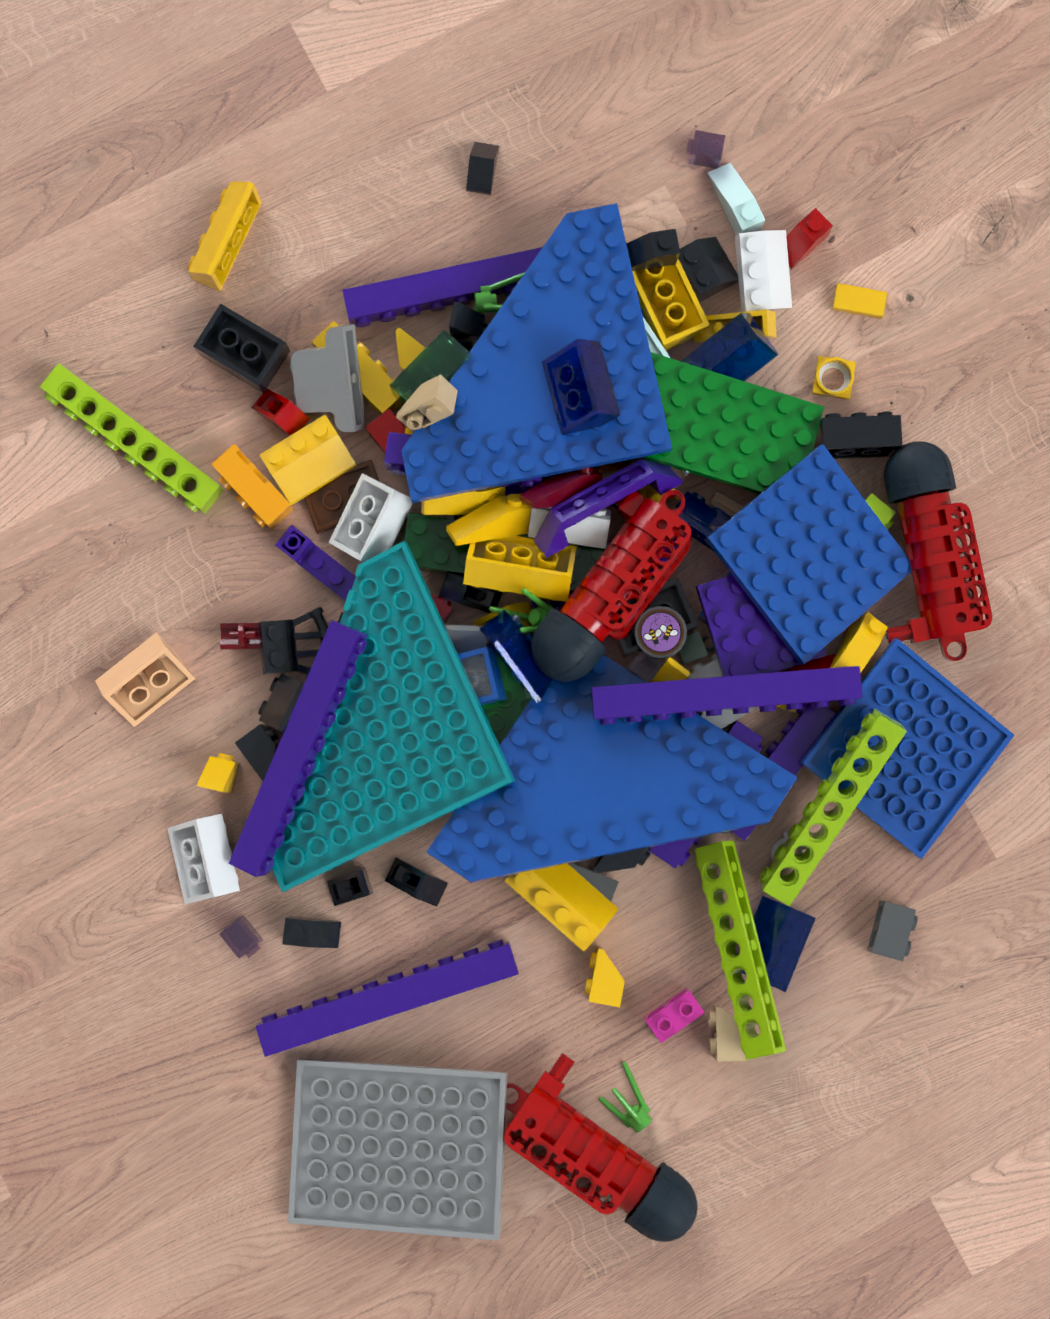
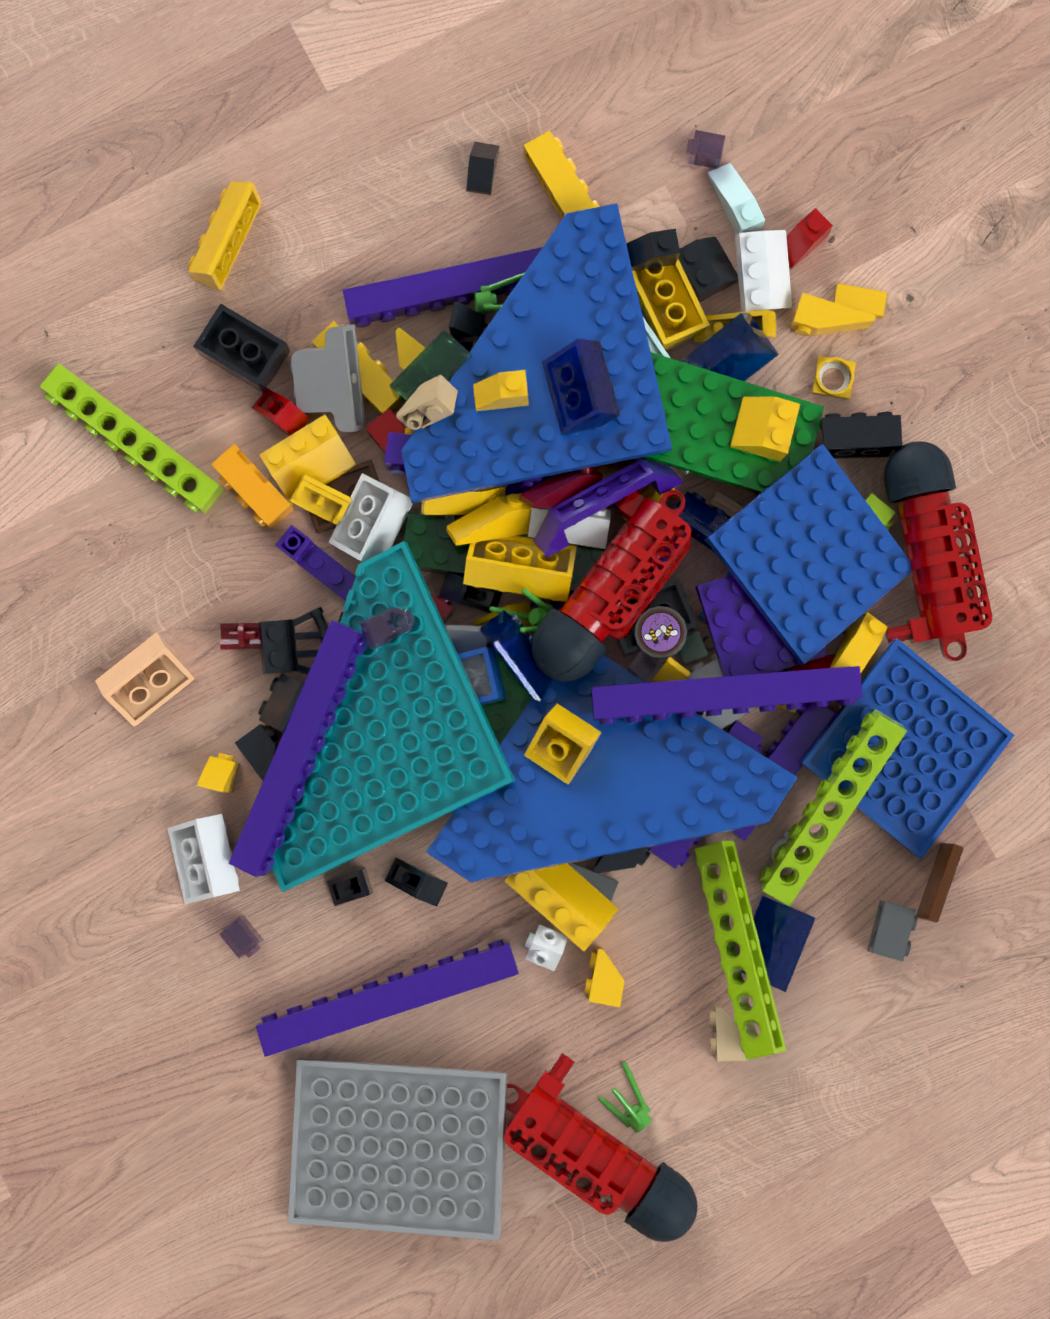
black slope [282,916,341,948] -> none
dark pink brick [644,987,705,1043] -> none
none -> yellow hinge [290,475,352,525]
none -> clear purple piece [360,607,415,649]
none -> yellow slope [473,370,529,411]
none -> yellow brick [523,130,600,219]
none -> yellow slope [524,703,602,784]
none -> white brick [524,924,568,971]
none -> yellow slope [730,397,800,461]
none -> yellow slope [790,293,876,336]
none -> reddish brown tile [916,843,963,923]

